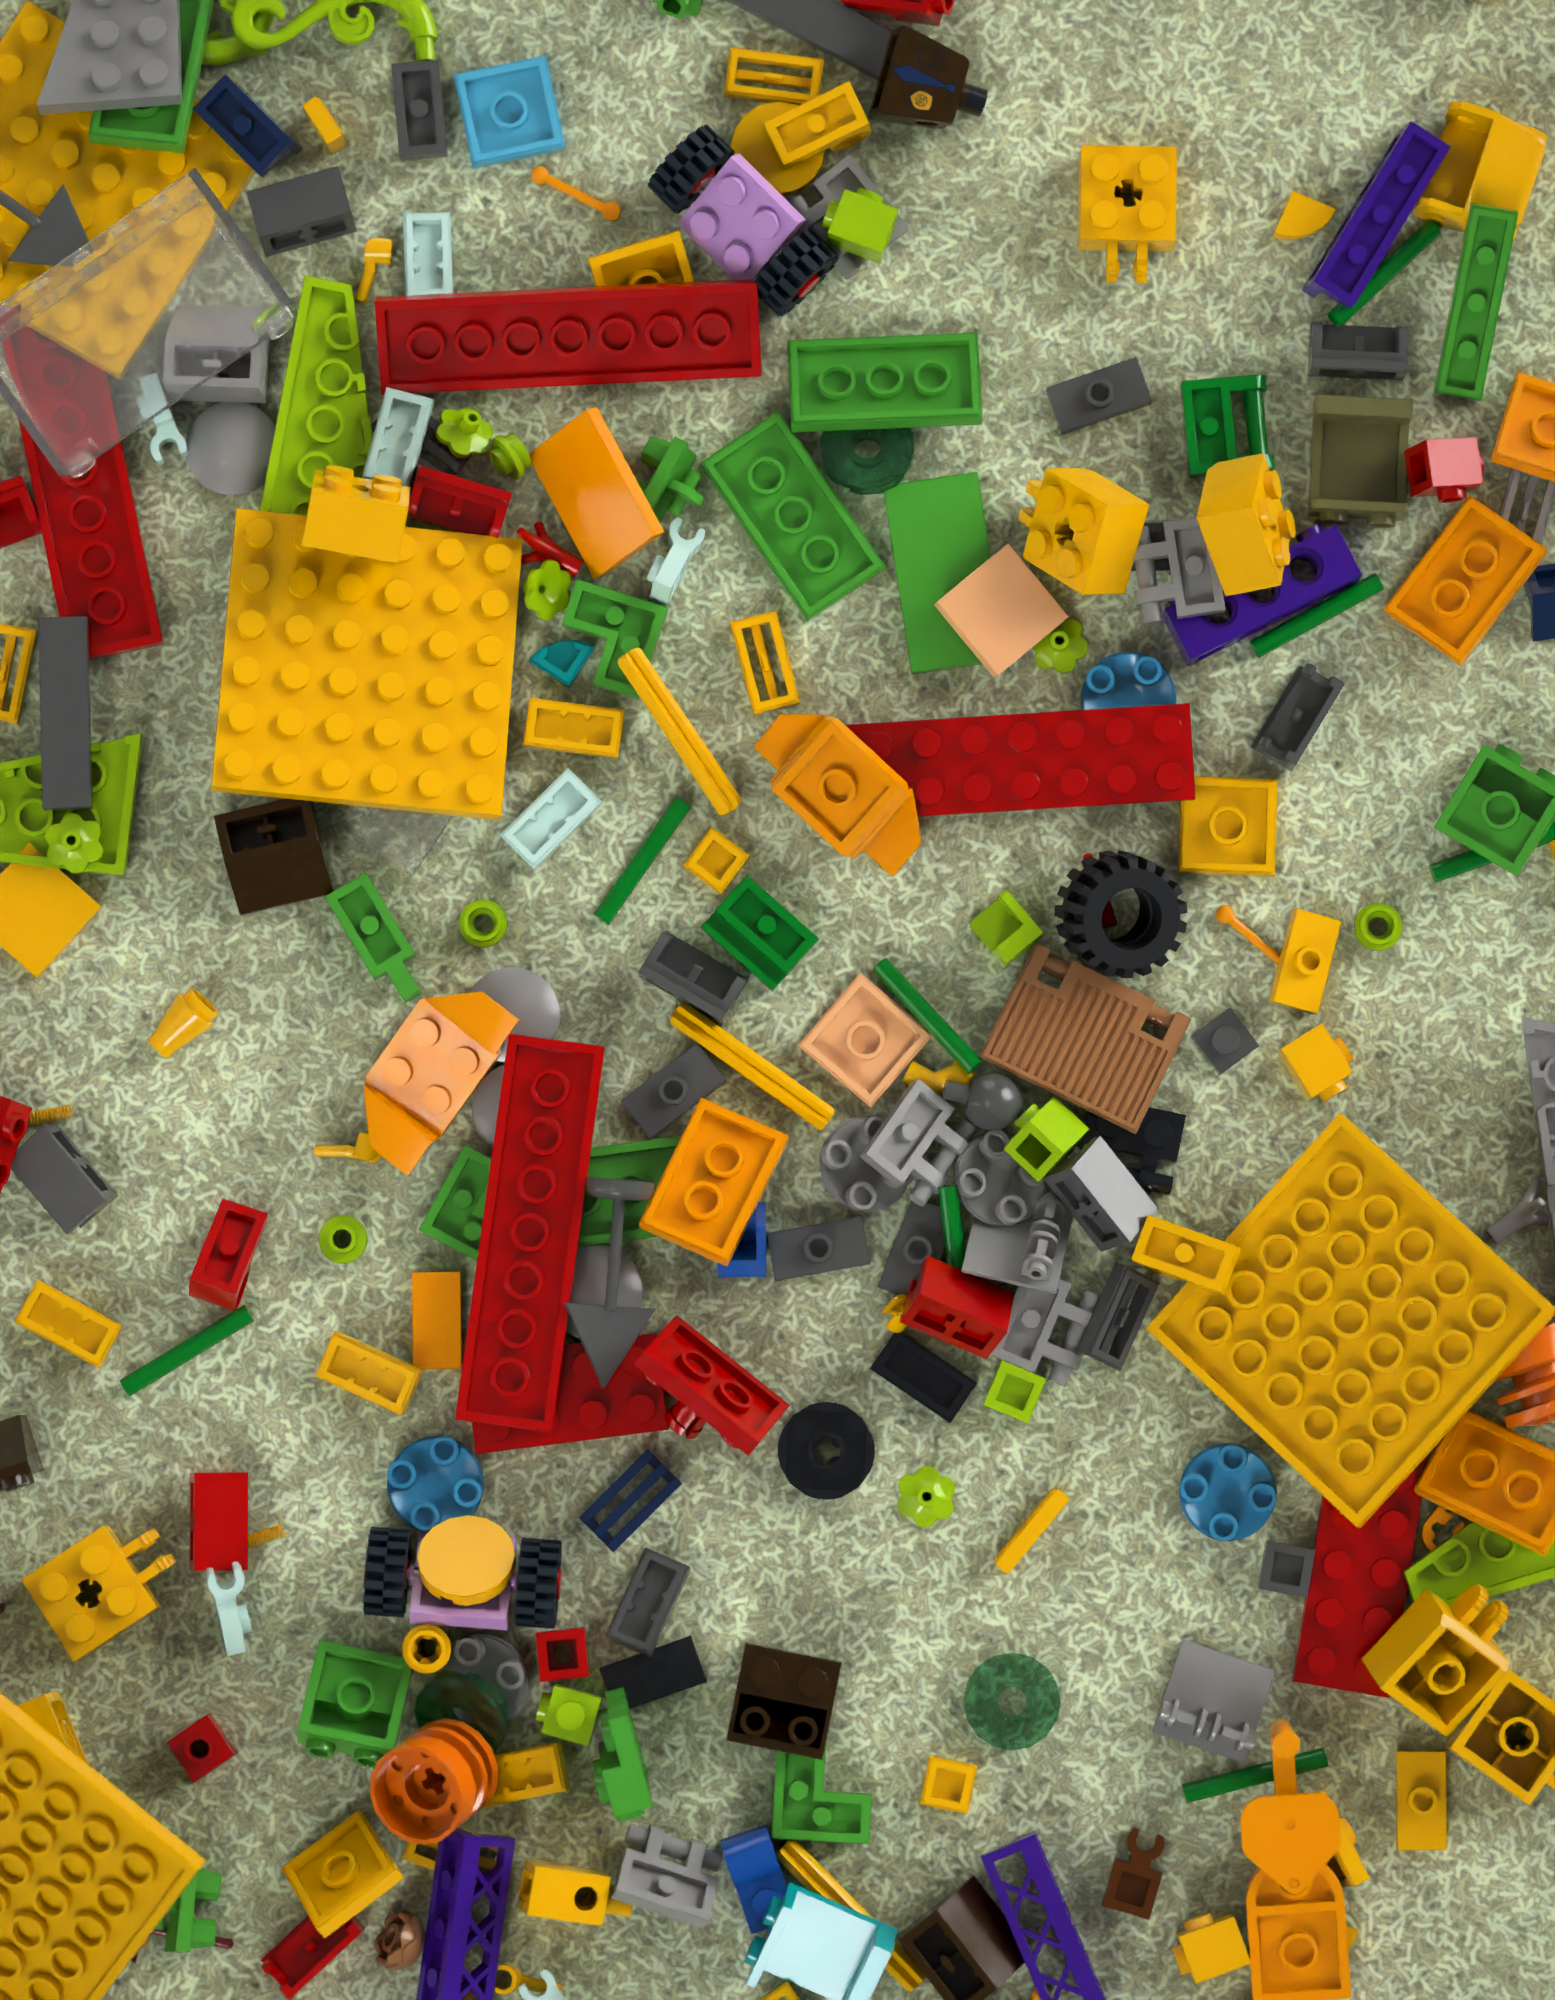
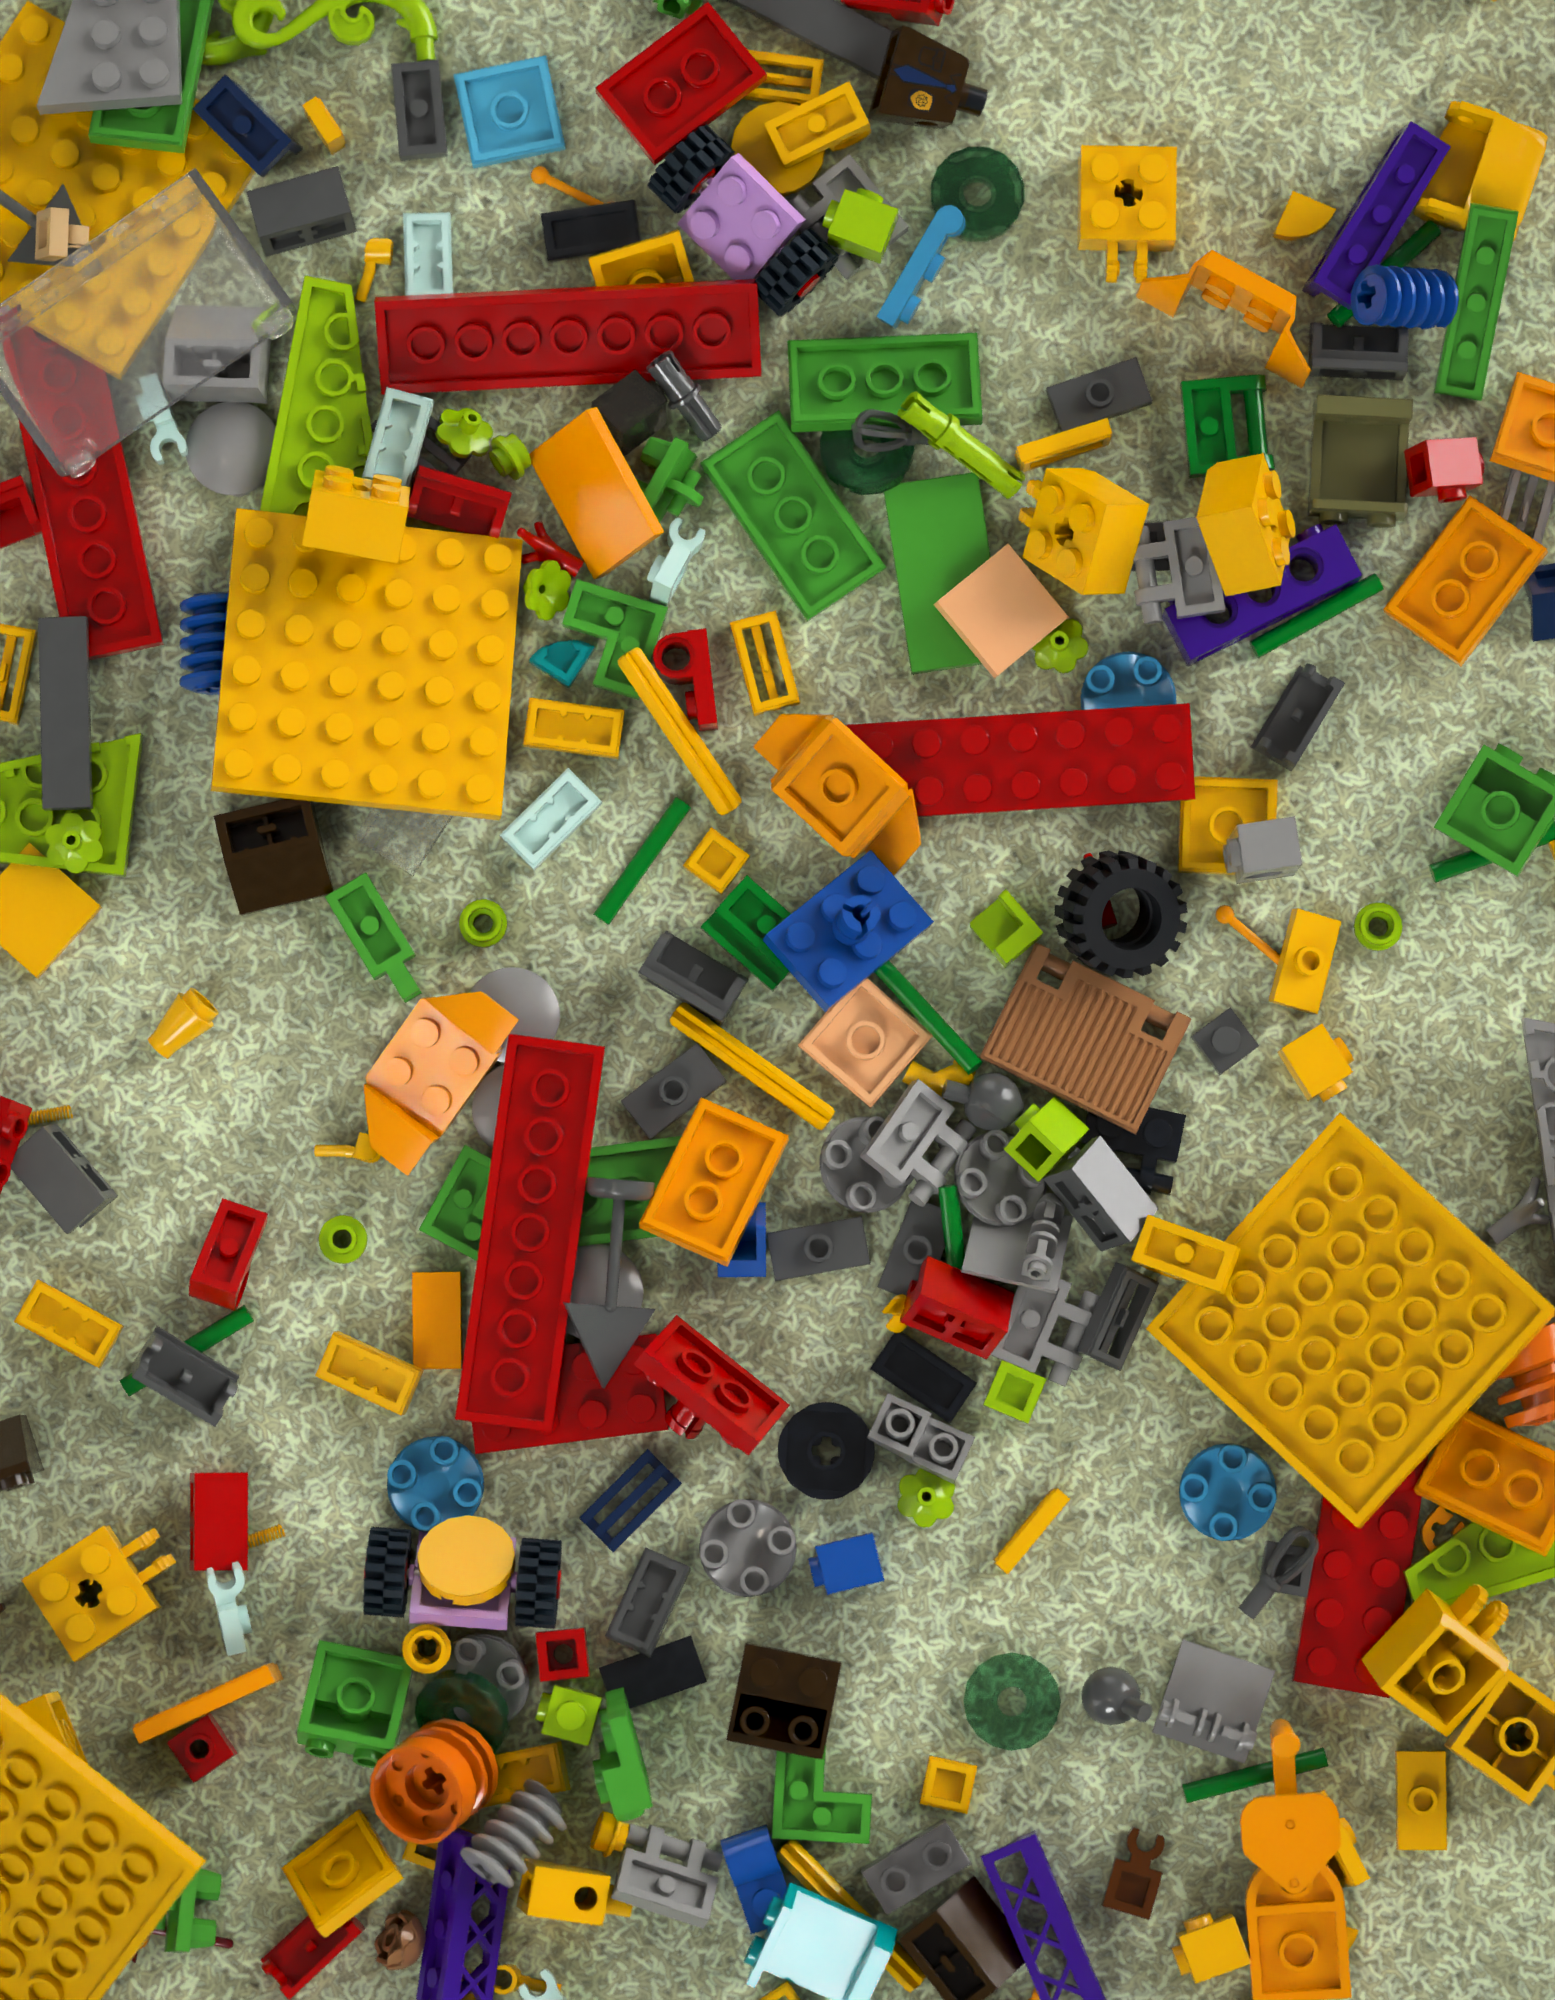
none -> tan tile [35,207,89,262]
none -> dark grey hinge [131,1326,239,1427]
none -> light orange tile [132,1662,283,1744]
none -> blue piece [179,592,228,695]
none -> light grey piece [460,1779,567,1888]
none -> black tile [541,199,642,262]
none -> yellow plate [590,1811,630,1857]
none -> clear smoke brick [591,370,667,457]
none -> red plate [595,2,767,166]
none -> dark grey axle [646,350,721,441]
none -> red plate [653,628,718,732]
none -> light grey dish [699,1499,796,1597]
none -> blue plate [762,850,934,1013]
none -> blue brick [808,1532,884,1595]
none -> dark grey piece [851,409,929,452]
none -> flat silver brick [861,1819,971,1915]
none -> light grey slope [867,1393,975,1484]
none -> dark azure plate [876,205,966,329]
none -> lime pin [898,391,1025,499]
none -> clear green tile [931,147,1024,242]
none -> yellow tile [1015,417,1113,472]
none -> dark grey piece [1081,1667,1152,1725]
none -> light orange piece [1136,250,1311,388]
none -> light grey brick [1223,816,1302,884]
none -> dark grey piece [1238,1526,1319,1620]
none -> blue piece [1351,264,1459,329]

